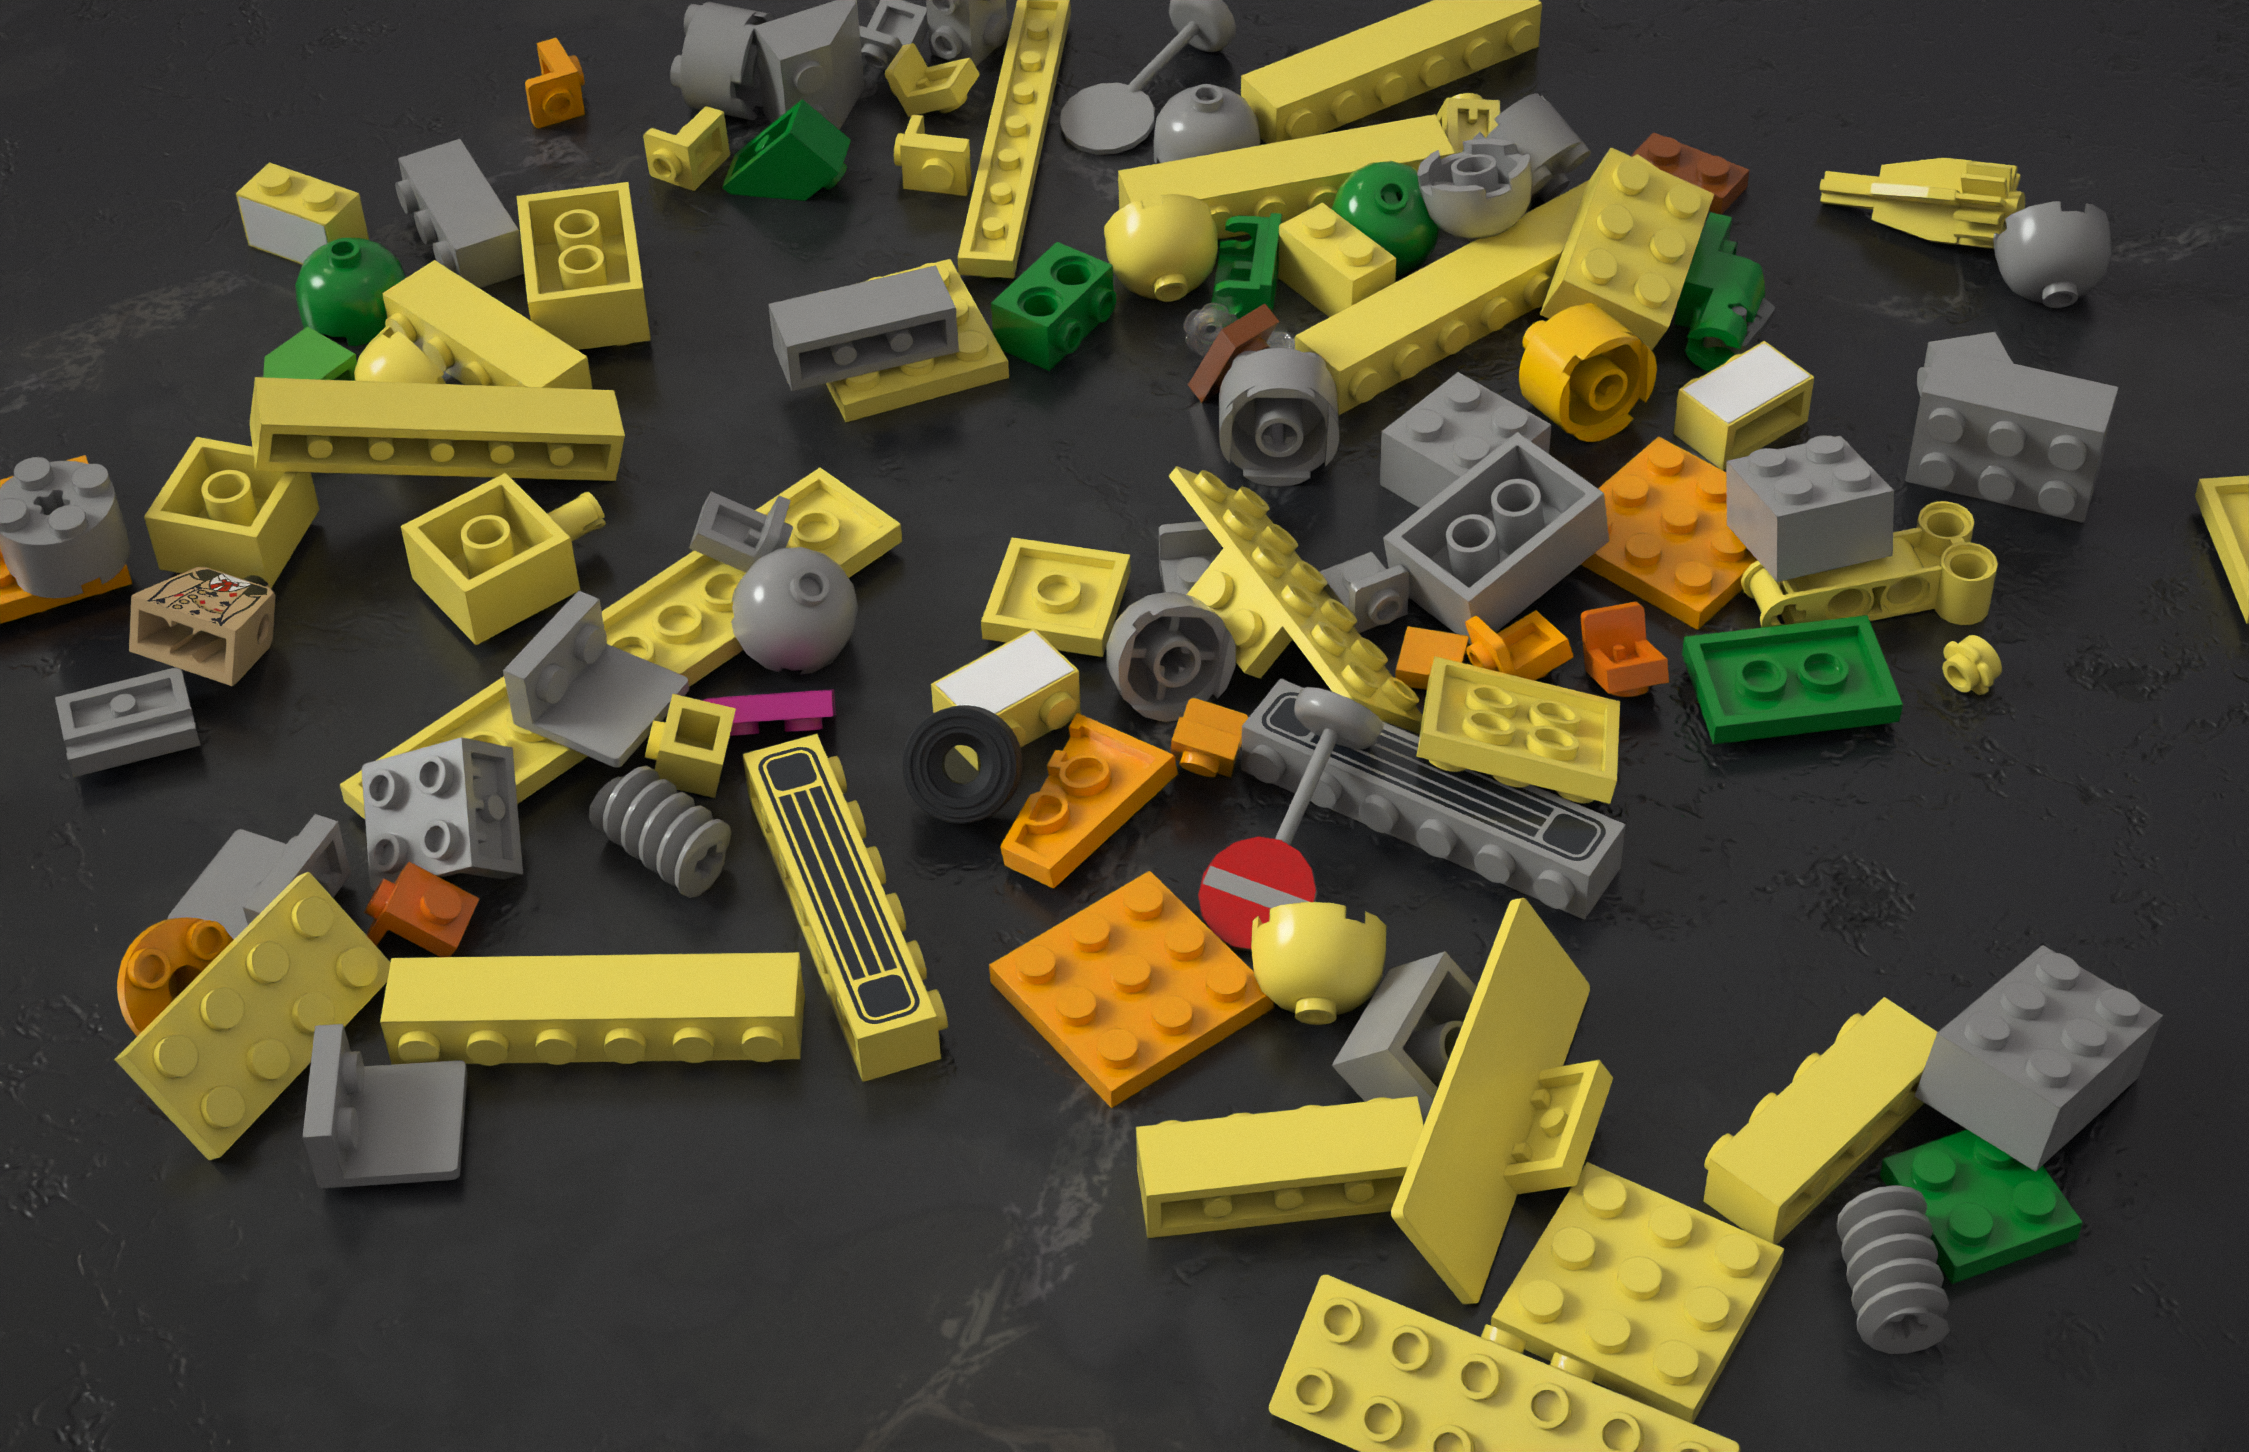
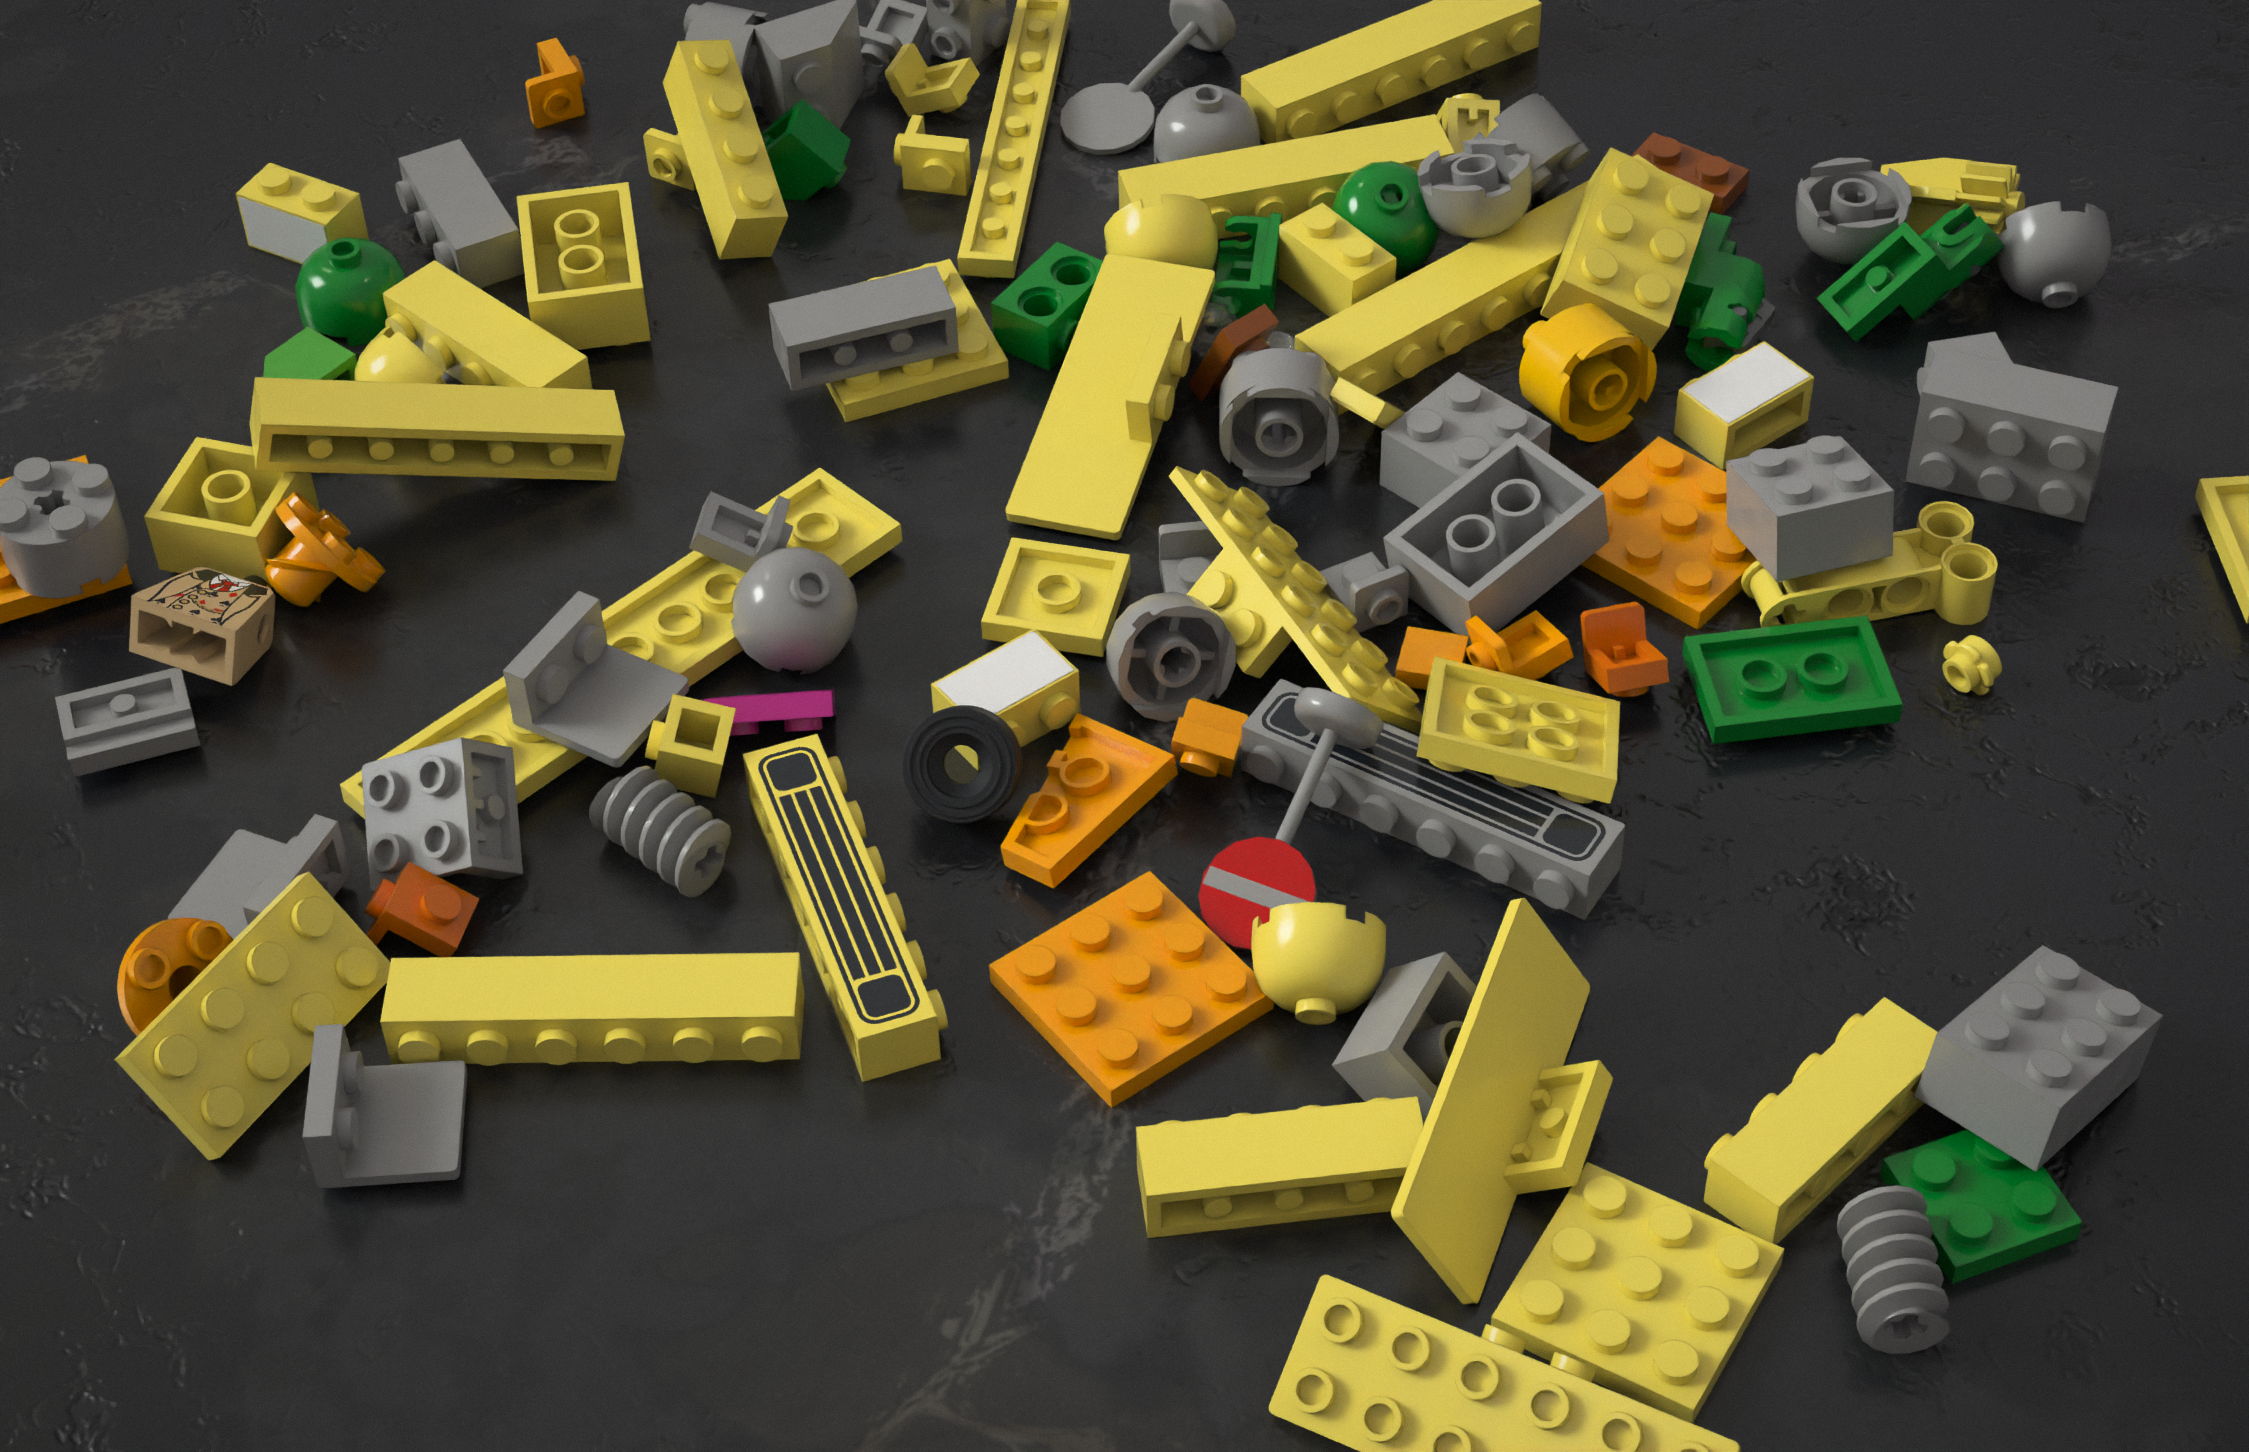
light yellow brick [401,473,606,645] -> none
none -> light orange plate [265,491,385,607]
none -> light yellow brick [663,39,788,260]
none -> light yellow bracket [1005,253,1216,540]
none -> light yellow tile [1330,377,1406,429]
none -> light grey cylinder [1795,158,1912,265]
none -> green plate [1816,203,2005,342]

